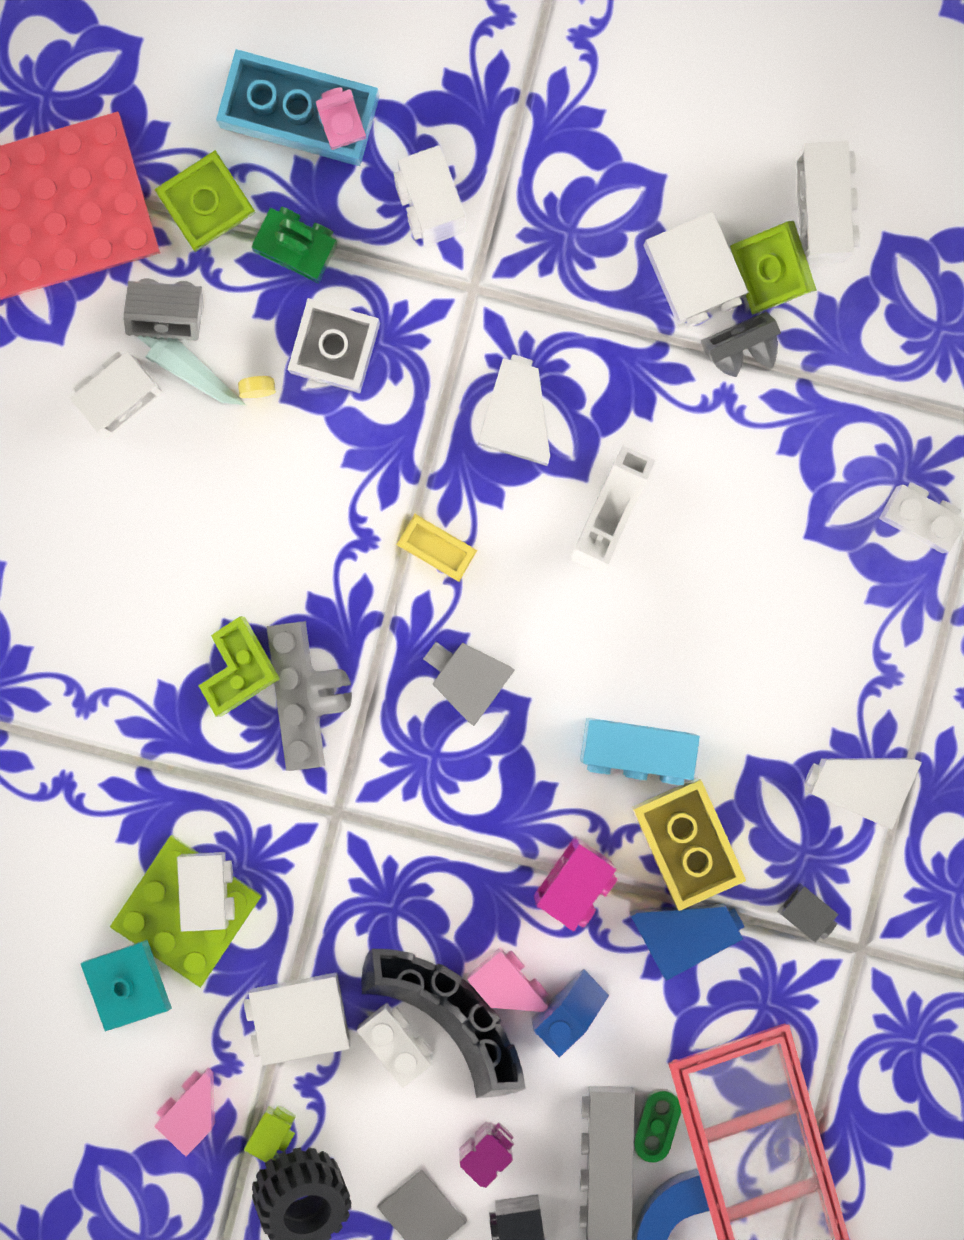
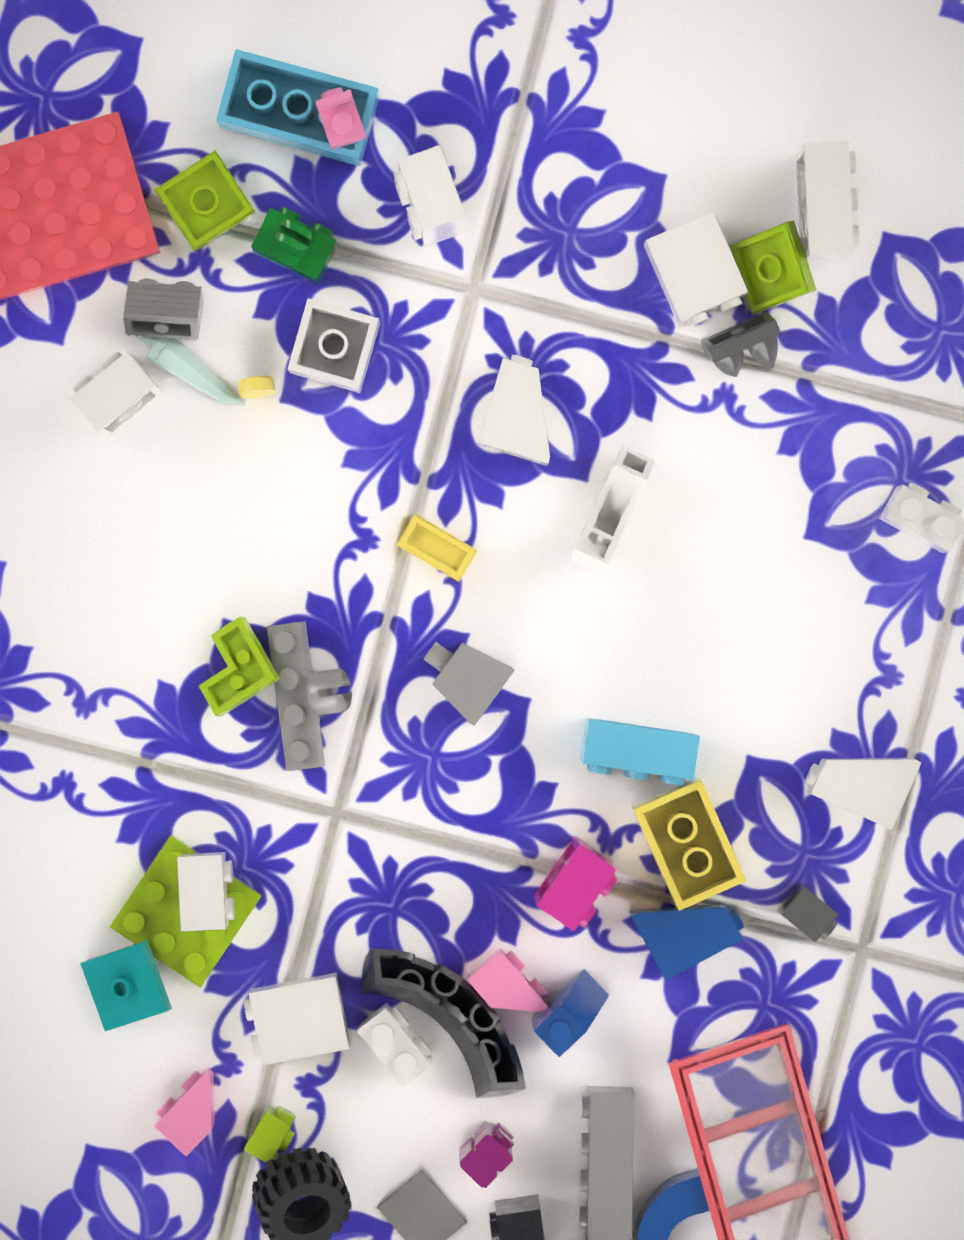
green plate [634,1089,681,1163] -> none

